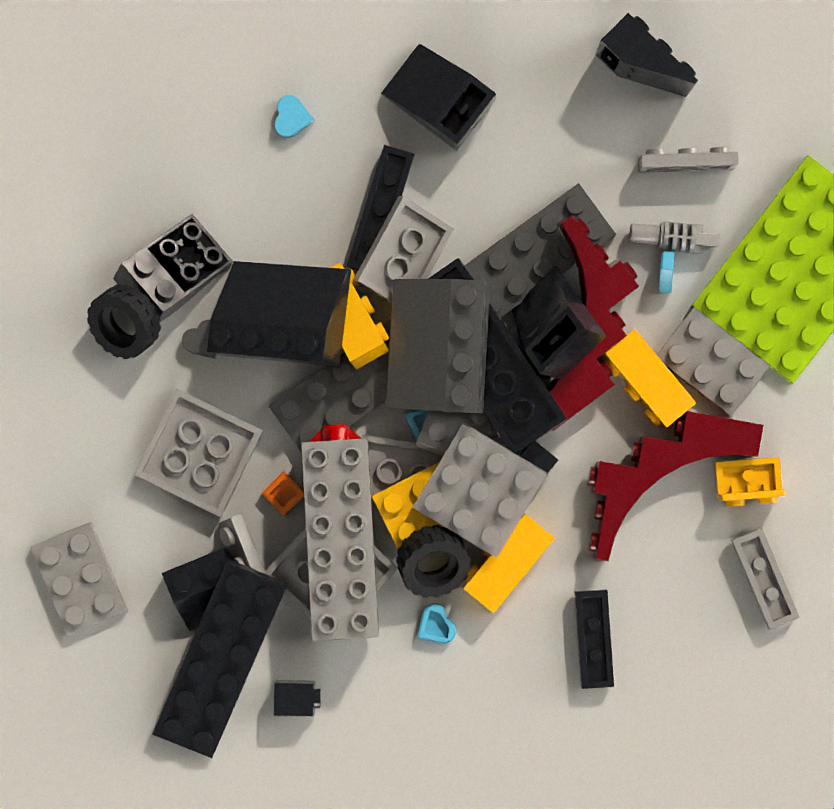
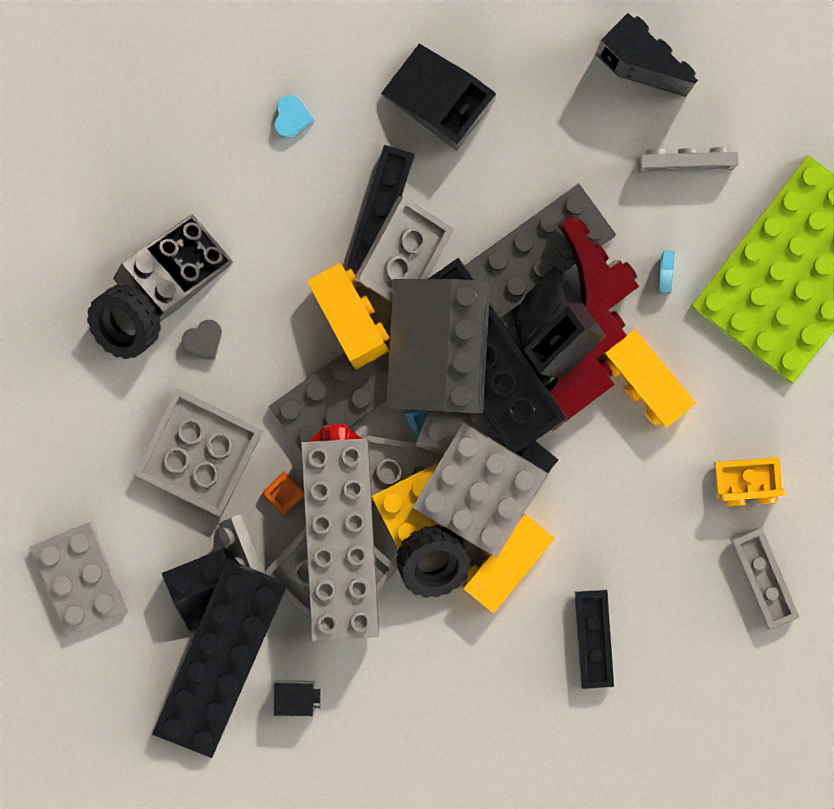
black slope [207,261,351,367] -> none
medium azure tile [417,604,456,643] -> none
dark red arch [587,411,764,561] -> none
light grey hinge [629,221,720,253] -> none
light grey plate [657,307,770,417] -> none

